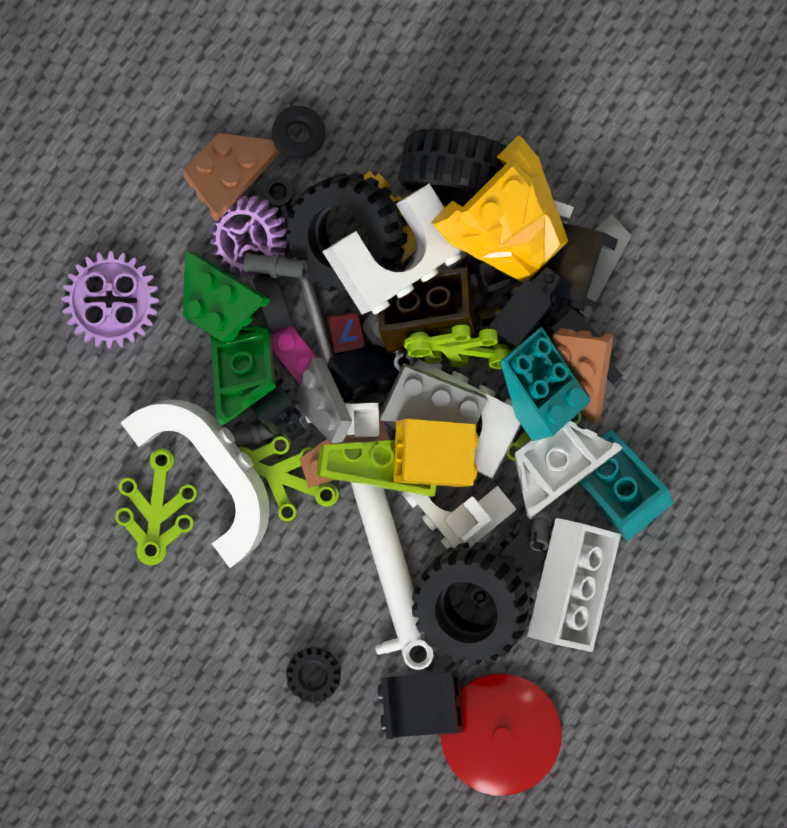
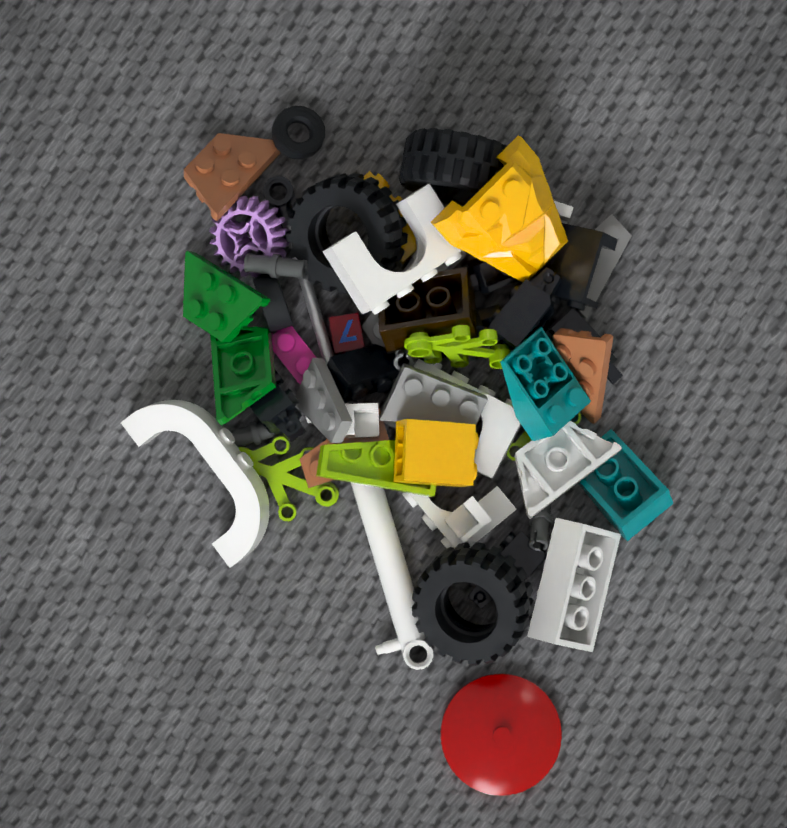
lavender gear [61,251,160,349] -> none
lime plant [115,448,198,565] -> none
black tyre [286,647,341,703] -> none
black panel [378,671,464,739] -> none

